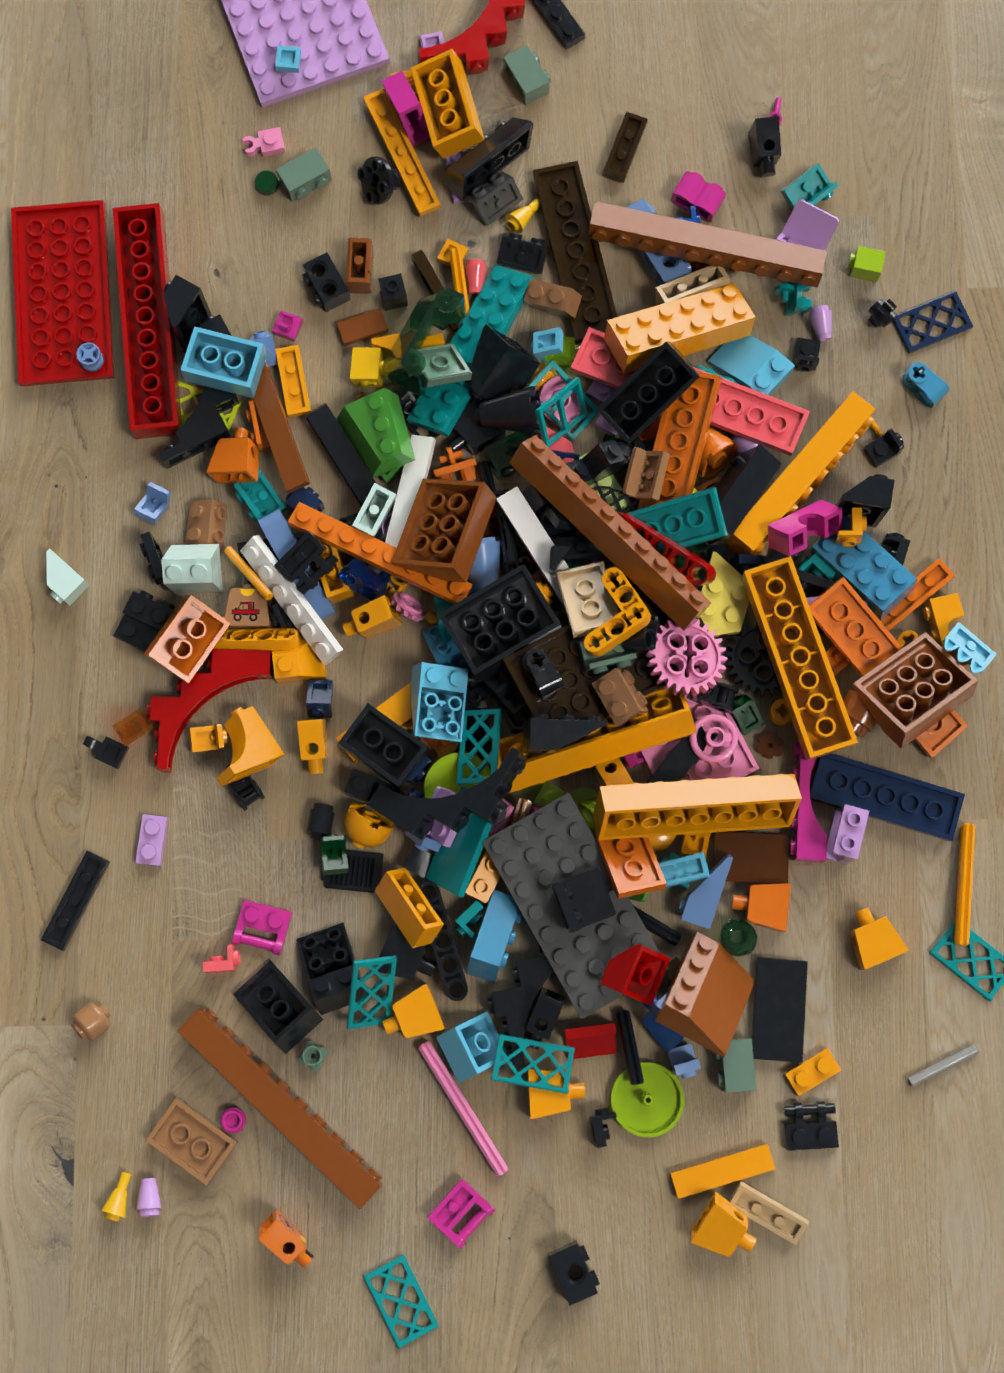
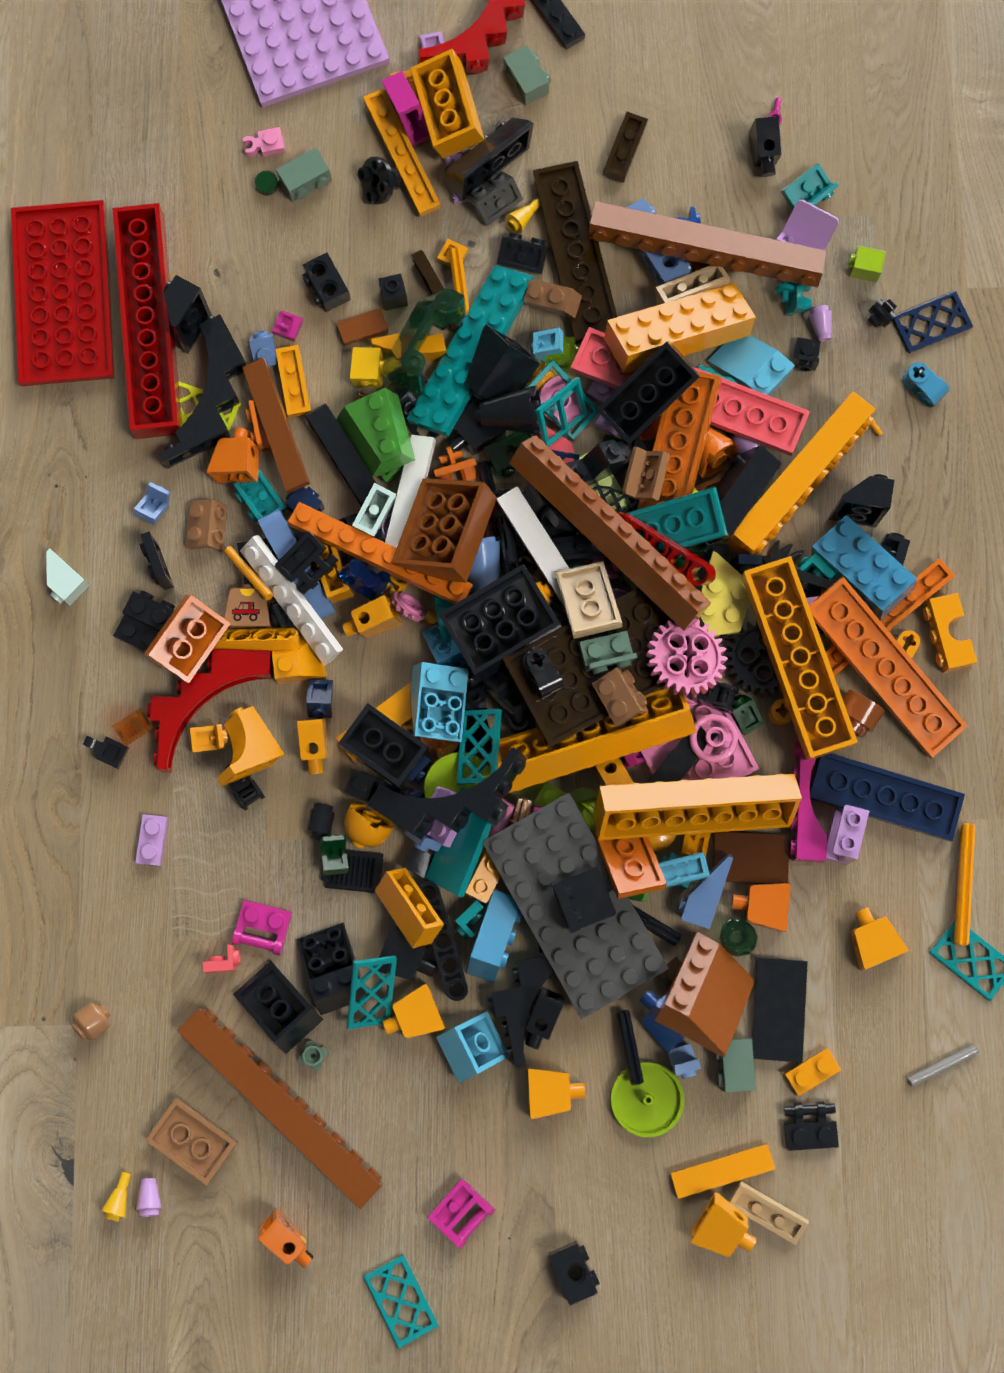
black tile [41,850,110,951] -> none
medium blue wheel [76,342,104,372] -> none
light aqua slope [161,544,223,593] -> none
medium azure brick [181,326,267,398] -> none
dark pink plate [221,1107,246,1134] -> none
medium azure tile [275,45,302,73] -> none
dark orange brick [346,238,373,294] -> none
sand green tile [409,344,472,387] -> none
bright pink axle [419,1041,508,1176] -> none
coral cone [464,259,487,295] -> none
teal window [491,1034,575,1094] -> none
black slope [523,714,607,754] -> none
black slope [549,546,571,575] -> none
red panel [564,1023,618,1059] -> none
light orange beam [584,567,651,657] -> none
black bracket [589,1107,617,1148] -> none
red slope [600,944,671,1006] -> none
black piece [623,604,660,653] -> none
dark pink brick [671,171,726,223] -> none
reddish brown plant [756,731,784,759] -> none
dark pink arch [768,499,843,557] -> none
light orange bracket [836,508,867,547] -> none
dark orange slope [853,632,978,748] -> none
black bracket [863,428,904,468] -> none
medium azure plate [942,622,997,673] -> none

